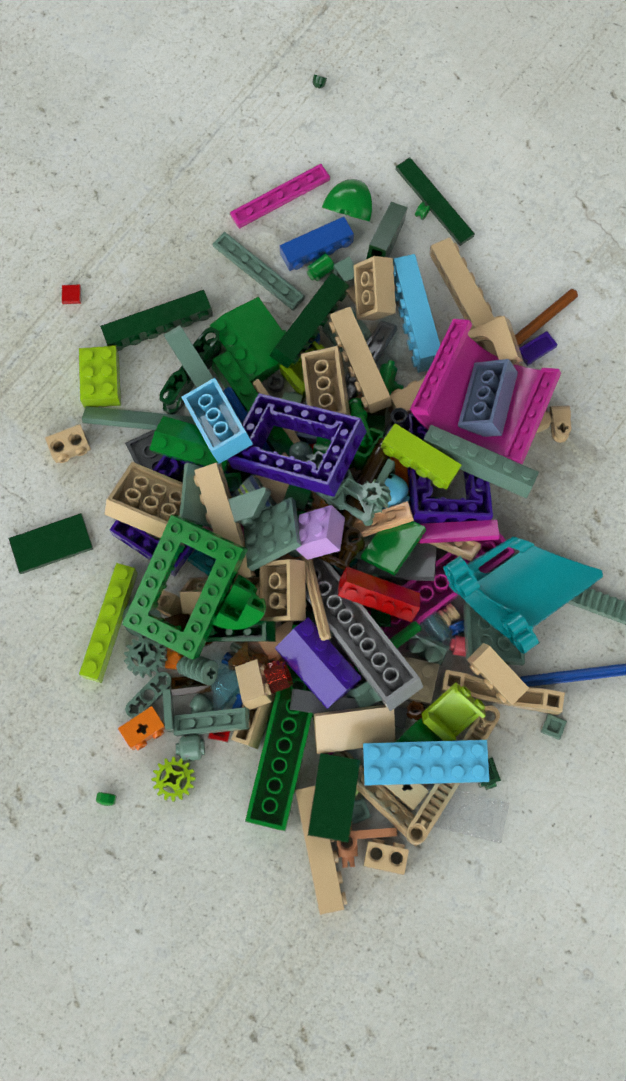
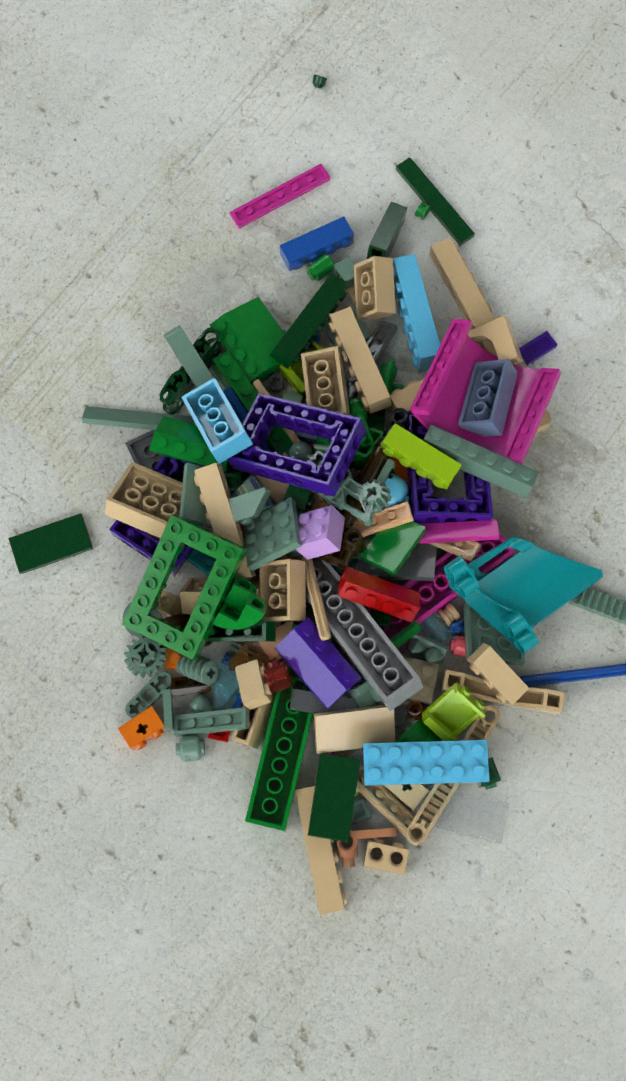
tan brick [45,424,91,463] -> none
red tile [62,284,81,304] -> none
lime brick [79,346,121,408] -> none
lime brick [79,563,138,683] -> none
green tile [96,792,117,806] -> none
dark green brick [100,289,213,351] -> none
lime gear [151,757,196,802] -> none
sand green tile [213,231,305,311] -> none
green brick [322,179,372,222] -> none
dark orange axle [515,289,578,346] -> none
sand green tile [541,713,567,740] -> none
tan piece [549,405,572,443] -> none

